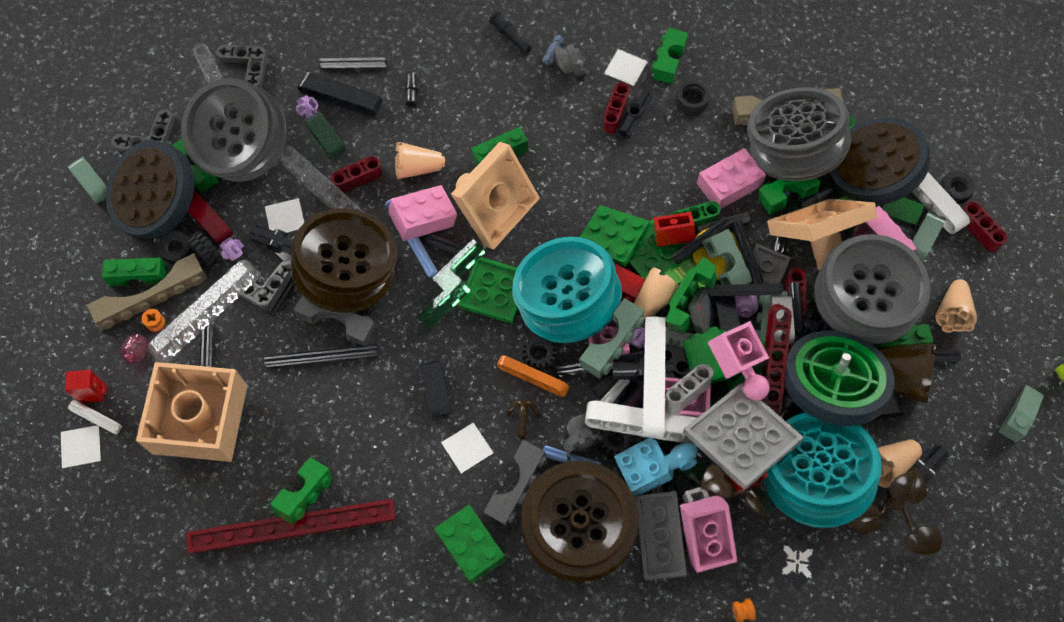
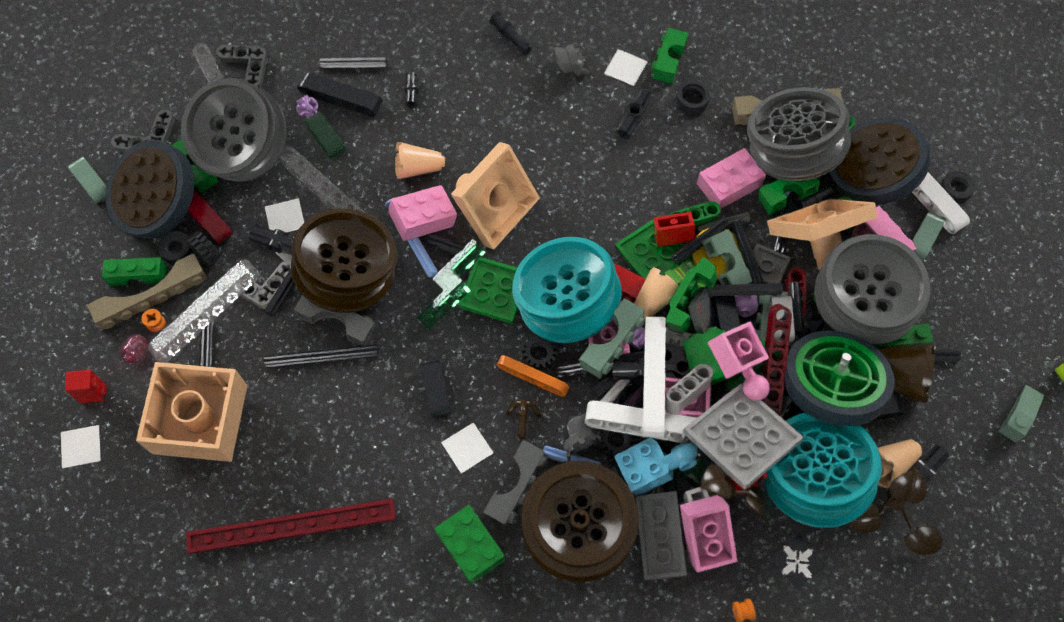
white axle [68,400,122,434] -> none
lavender gear [219,237,244,261] -> none
green arch [270,458,333,525] -> none
dark red beam [330,156,383,194] -> none
green brick [471,127,528,167] -> none
sand blue axle [543,35,564,65] -> none
green plate [580,205,650,267] -> none
dark red beam [603,82,630,134] -> none
green slope [882,197,924,226] -> none
light nougat cone [936,279,977,333] -> none
dark red beam [963,201,1008,252] -> none

